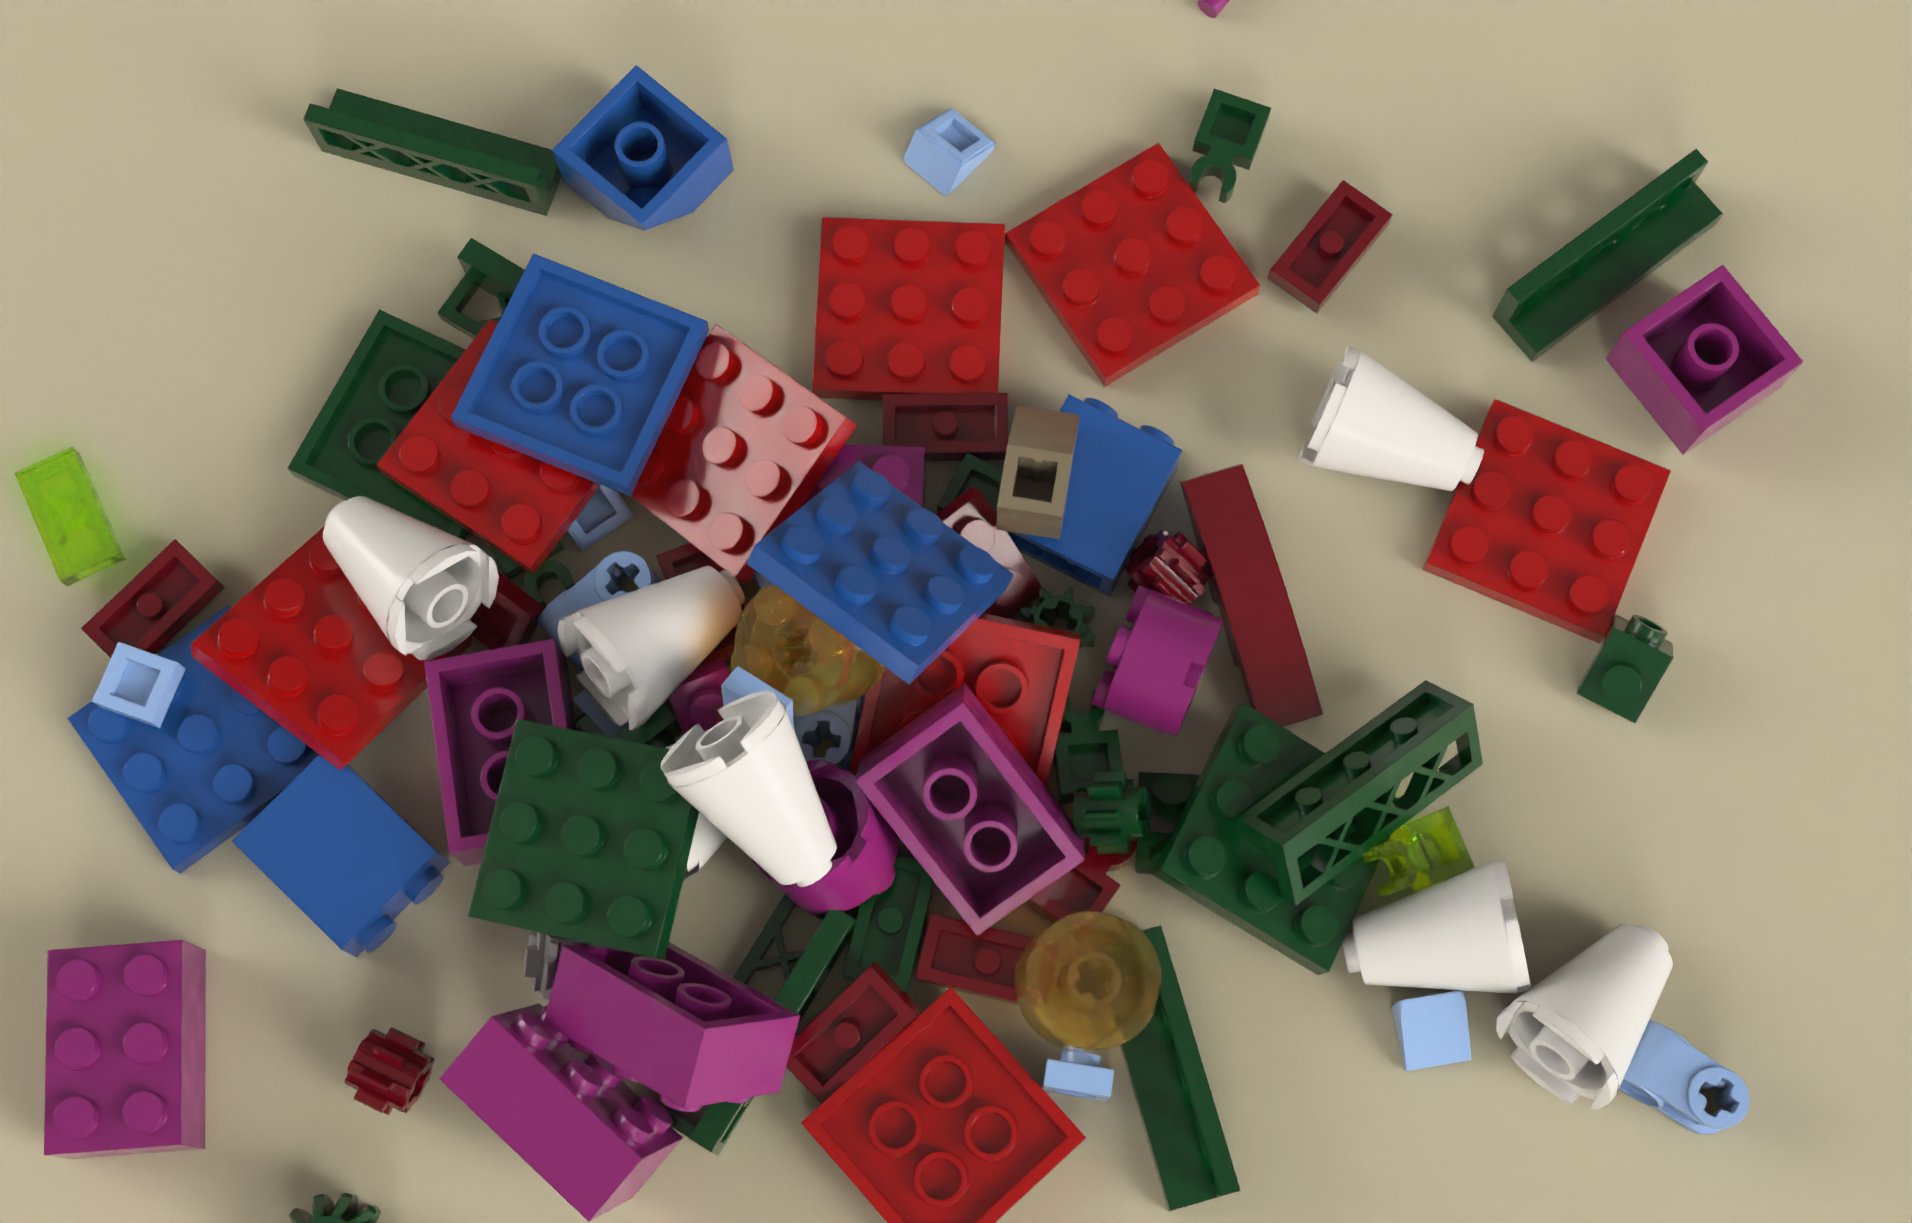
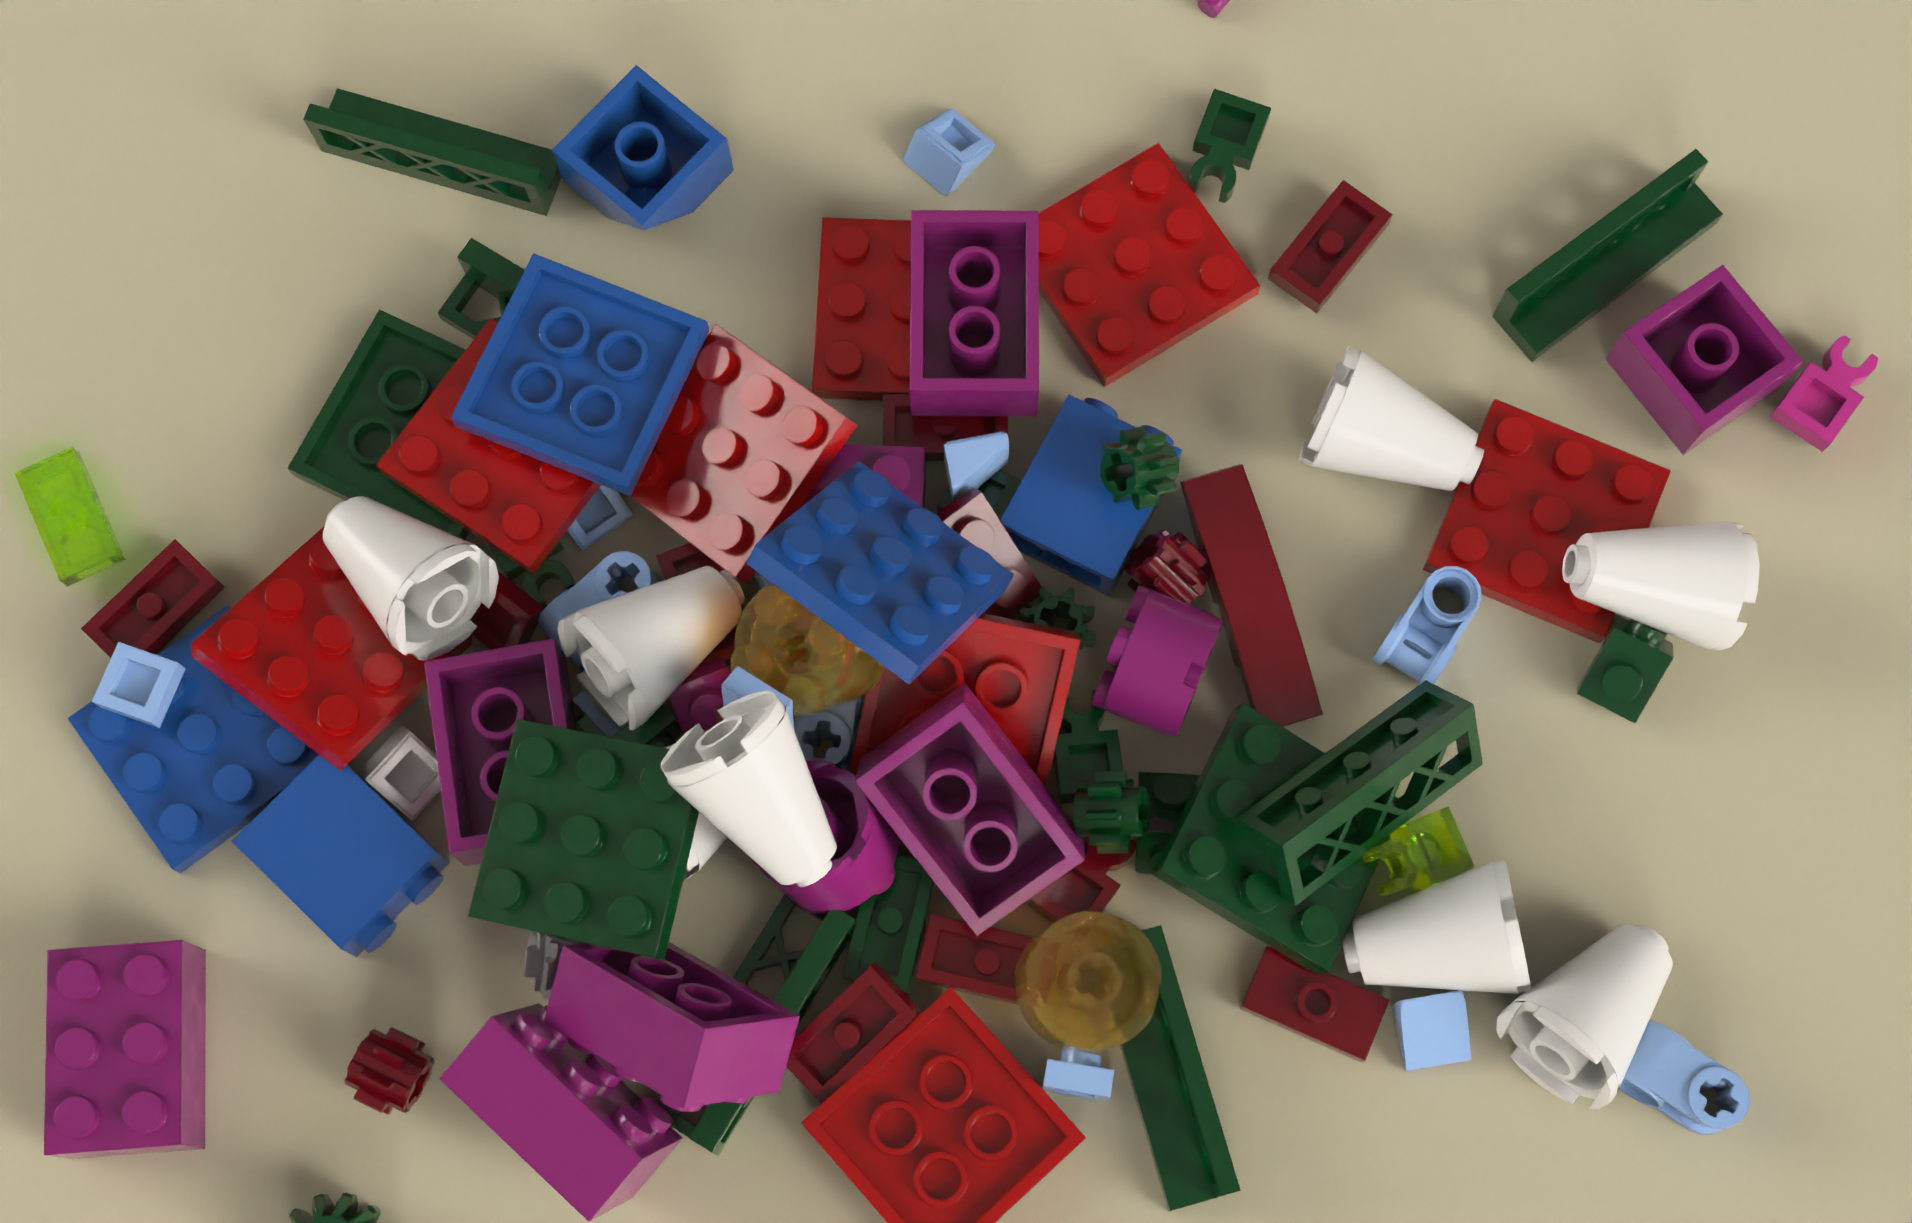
dark tan slope [996,405,1080,539] -> none
none -> white slope [358,725,441,821]
none -> magenta brick [910,210,1039,417]
none -> light blue slope [944,432,1009,502]
none -> dark green gear [1100,426,1180,510]
none -> dark red plate [1240,946,1390,1063]
none -> light blue piece [1371,566,1482,685]
none -> white cone [1562,521,1760,651]
none -> dark pink plate [1770,335,1878,452]

